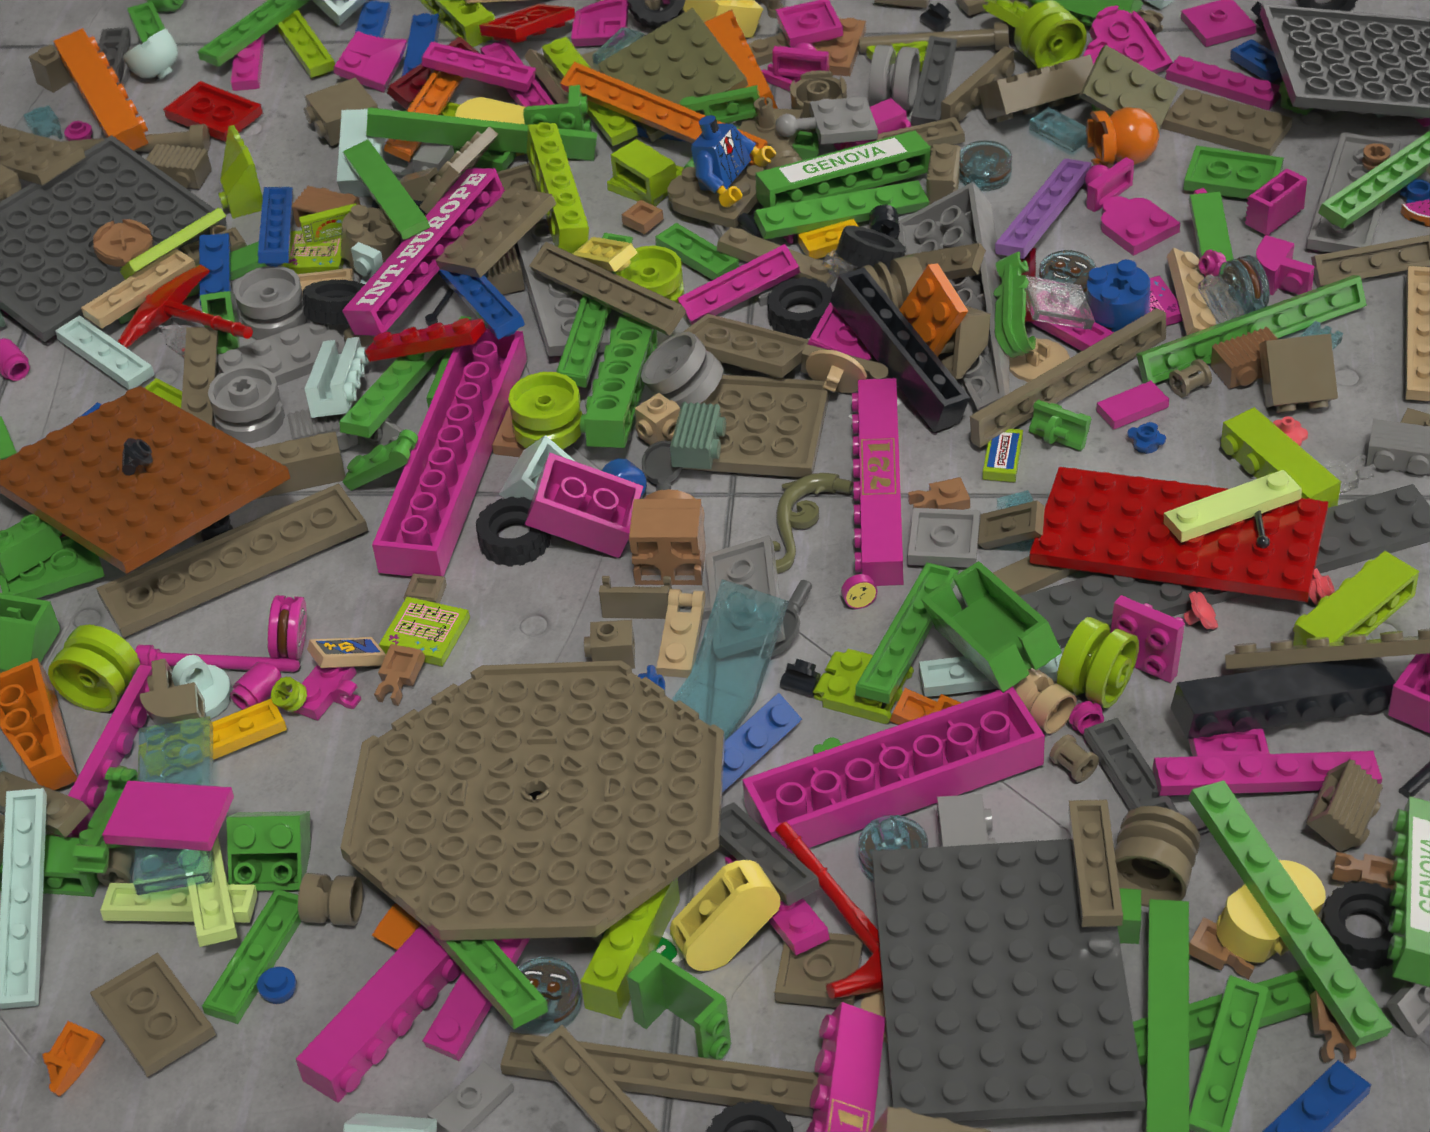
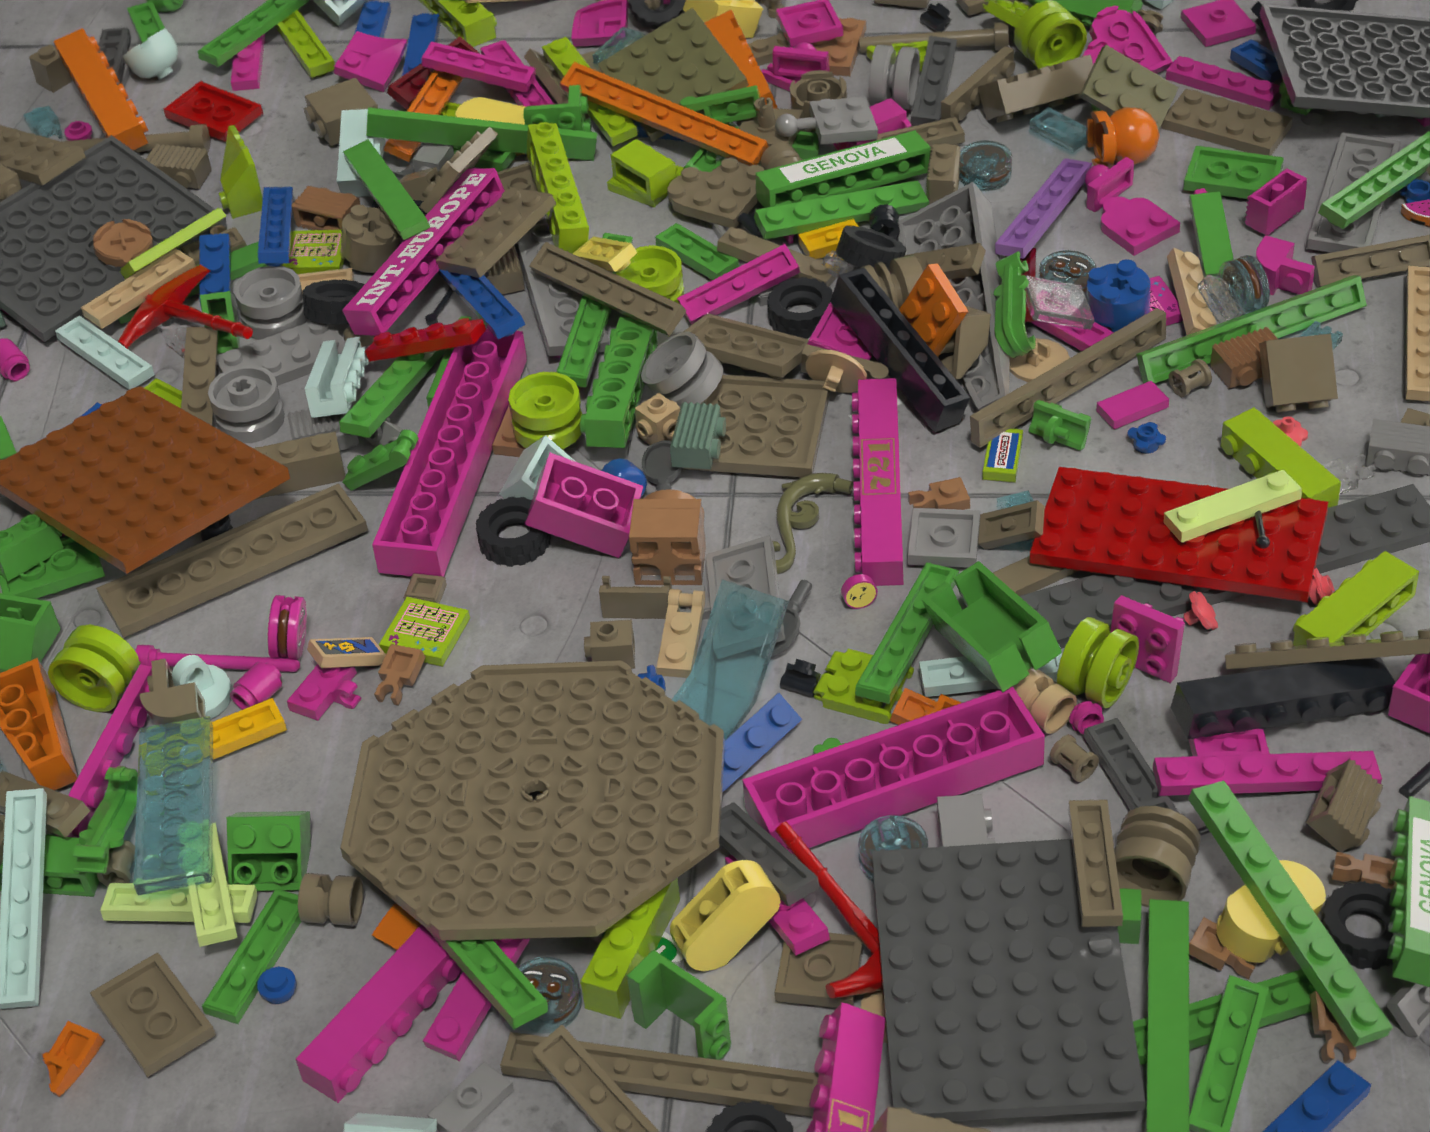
dark pink tile [102,781,234,851] -> none
black plate [122,438,153,475] -> none
lime bush [271,677,307,712] -> none
lime tile [299,203,357,246] -> none
light aqua plate [351,242,383,284] -> none
red plate [479,4,576,43] -> none
medium nougat plate [622,200,664,234] -> none
blue torso [691,115,776,207] -> none
dark pink plate [1198,249,1227,280] -> none
medium nougat bush [1362,143,1390,171] -> none

